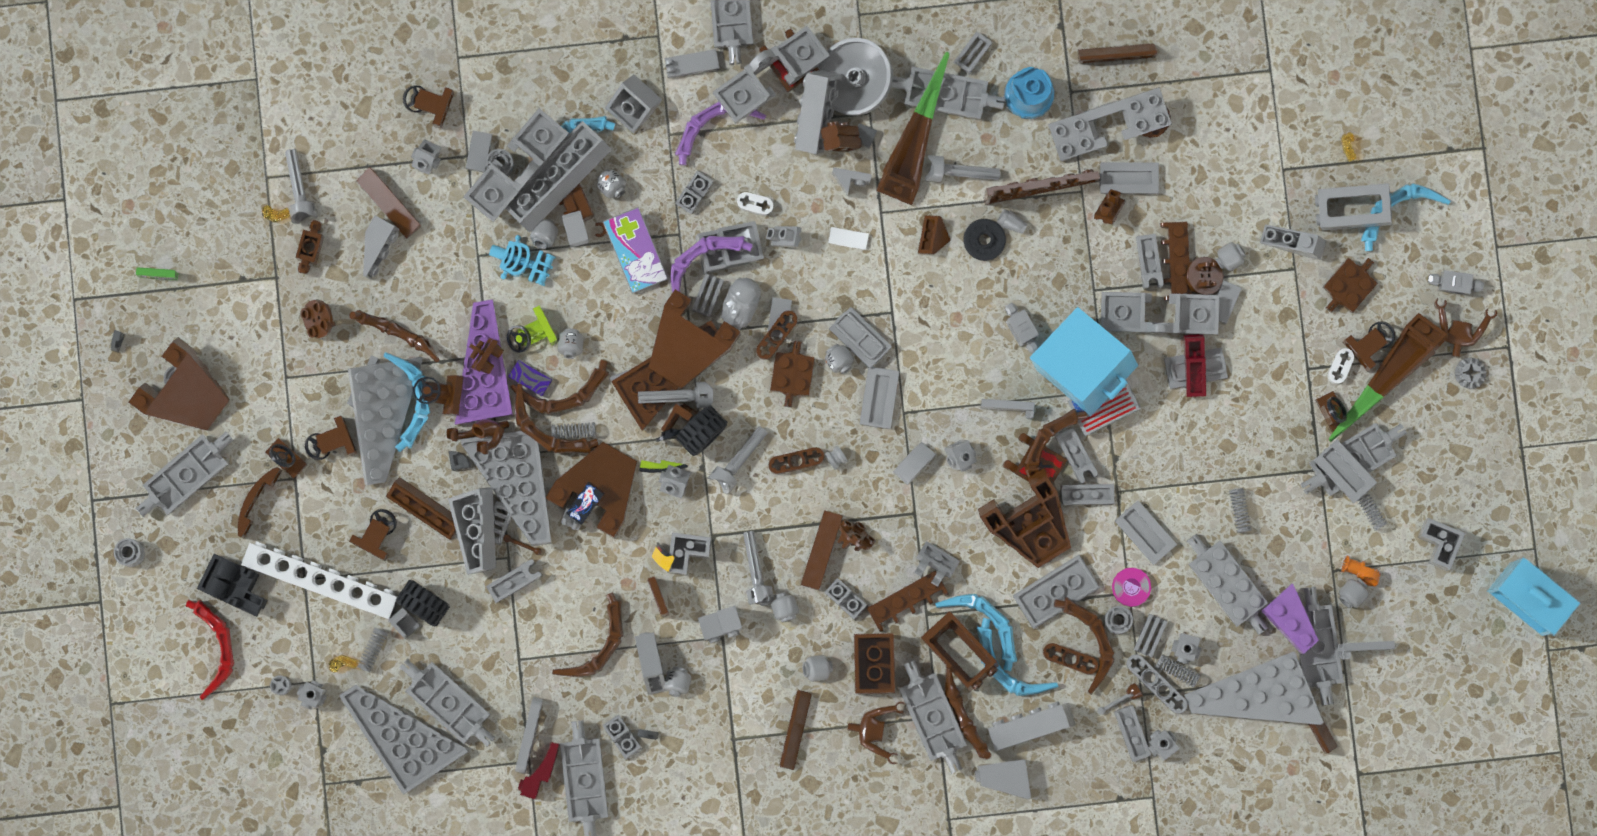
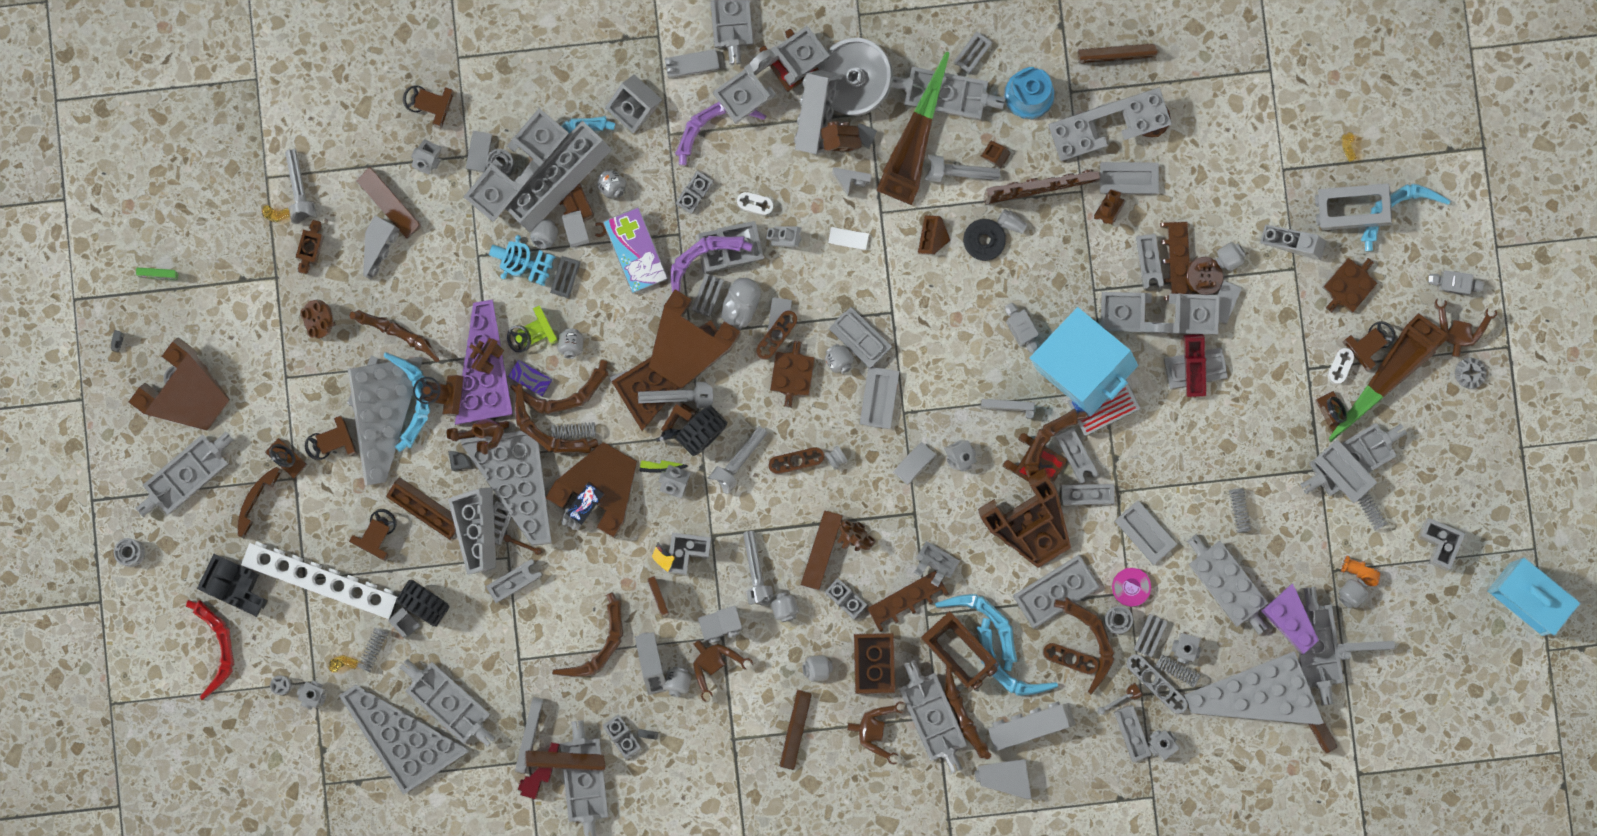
none -> reddish brown slope [524,750,606,771]
none -> dark grey tile [550,256,581,299]
none -> reddish brown piece [693,639,753,702]
none -> reddish brown slope [981,140,1011,168]

